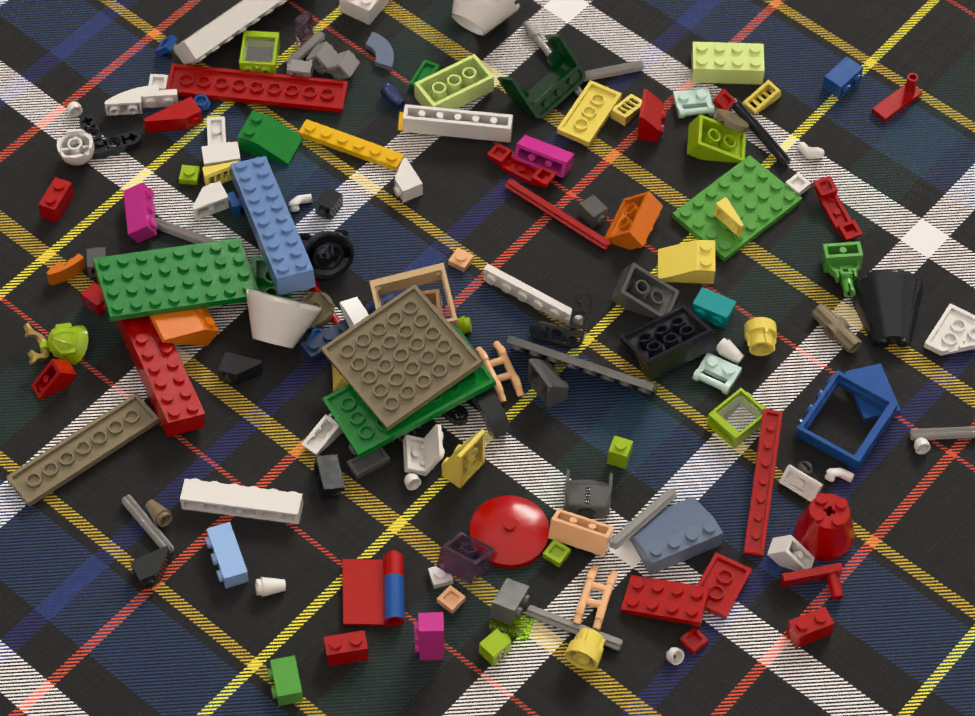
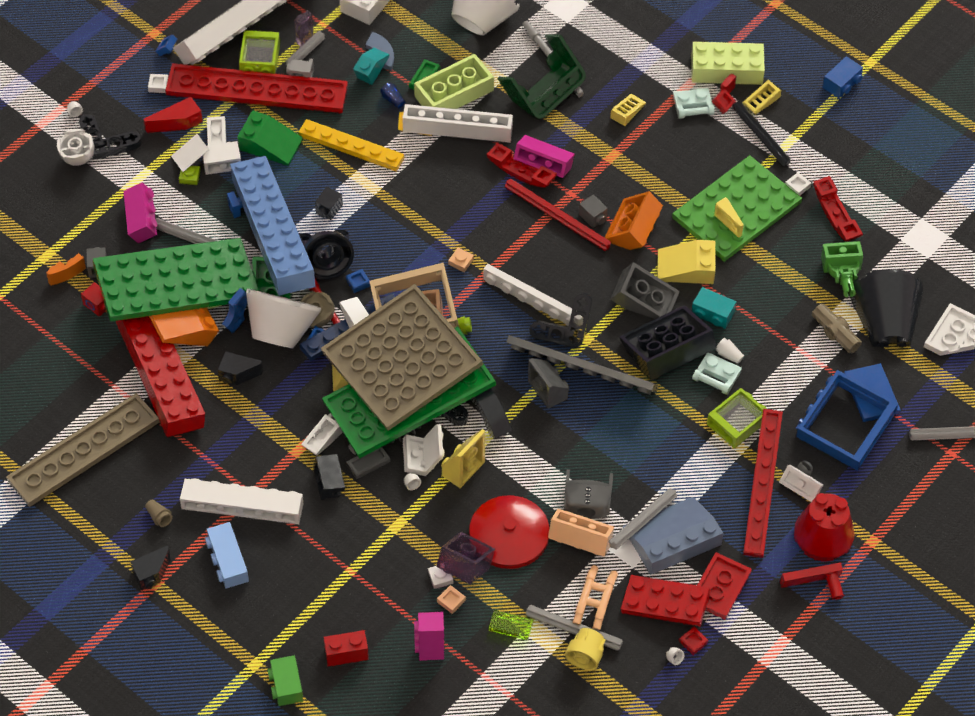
lime helmet [23,323,89,365] -> none
red slope [31,359,77,400] -> none
red brick [38,177,74,223] -> none
white slope [105,85,178,116] -> none
light grey axle [122,495,174,553] -> none
white slope [193,181,230,220] -> none
blue plate [194,94,211,111] -> none
light yellow slope [202,161,238,186] -> none
white cone [255,577,286,597] -> none
white arm [288,194,312,212] -> none
light grey brick [306,41,360,80] -> none
red door [342,550,405,626] -> none
white slope [393,158,423,202] -> none
light nougat piece [475,341,525,403] -> none
lime brick [479,629,511,666] -> none
brick [489,578,530,626] -> none
lime plate [543,539,571,567] -> none
light yellow plate [557,80,622,147] -> none
light grey axle [584,60,644,82] -> none
lime brick [607,435,633,469] -> none
red slope [637,89,667,142] -> none
lime slope [687,114,746,163] -> none
dark tan tile [714,109,749,132] -> none
light yellow piece [744,317,777,356] -> none
white slope [767,535,815,571] -> none
red brick [786,607,834,649] -> none
white arm [797,142,825,159] -> none
white arm [825,467,855,483] -> none
red piece [871,73,922,123] -> none
white hinge [914,437,931,454] -> none
none -> white sticker [171,134,209,172]
none -> blue tile [222,288,247,334]
none -> blue tile [346,269,370,293]
none -> teal slope [353,47,390,85]
none -> red tile [720,73,737,94]

